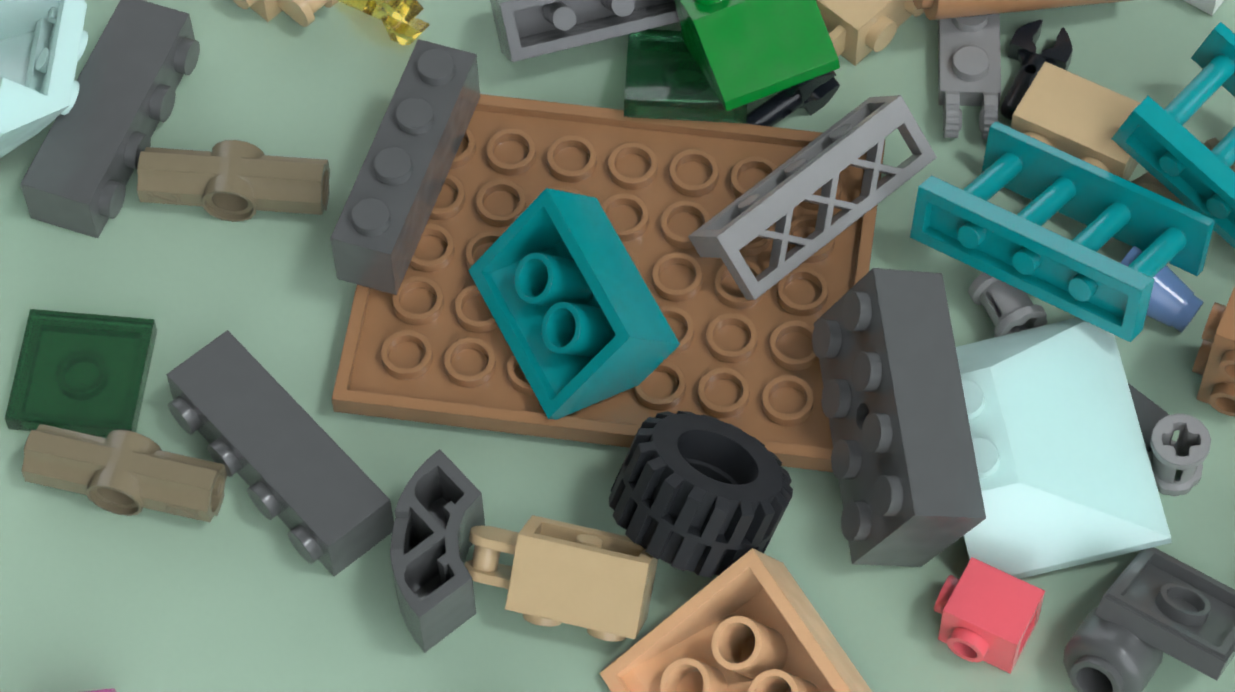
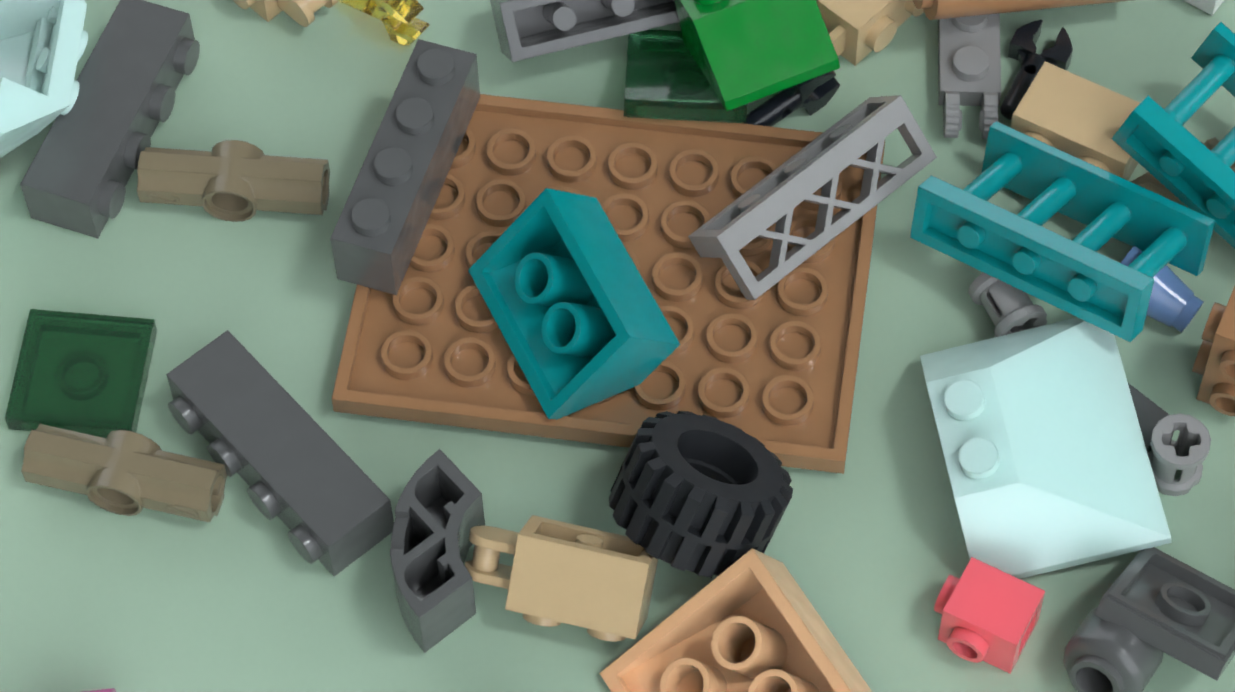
dark grey brick [812,268,986,567] -> none

